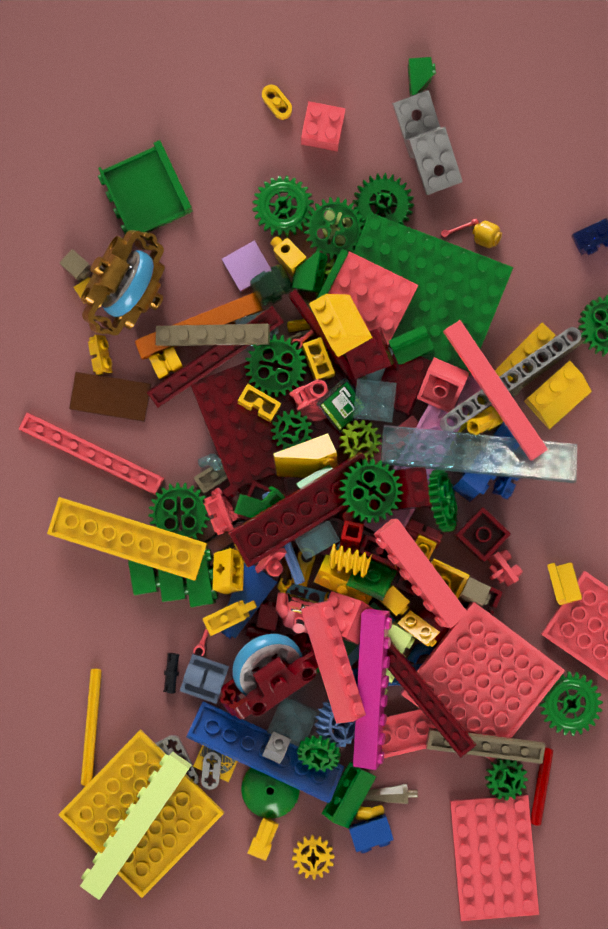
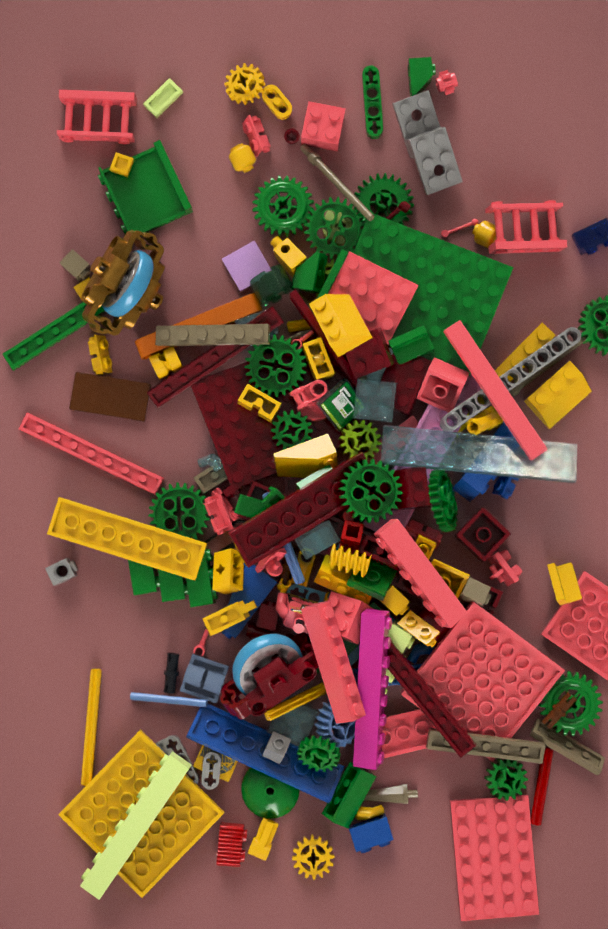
none -> green plate [2,302,105,371]
none -> light grey brick [45,558,78,586]
none -> coral fence [57,90,137,145]
none -> yellow tile [109,152,134,177]
none -> medium blue bar [130,692,208,707]
none -> yellowish green tile [143,78,183,118]
none -> red brick [216,822,248,867]
none -> yellow gear [224,63,266,105]
none -> yellow head [228,143,256,173]
none -> coral hinge [242,115,271,157]
none -> yellow axle [264,682,327,721]
none -> dark red hinge [284,128,300,144]
none -> dark tan bar [300,144,375,221]
none -> green beam [362,65,383,139]
none -> dark red hand [386,201,411,220]
none -> coral gear [435,70,458,95]
none -> coral fence [485,200,567,254]
none -> dark tan plate [529,718,605,776]
none -> reddish brown pin [542,691,577,729]

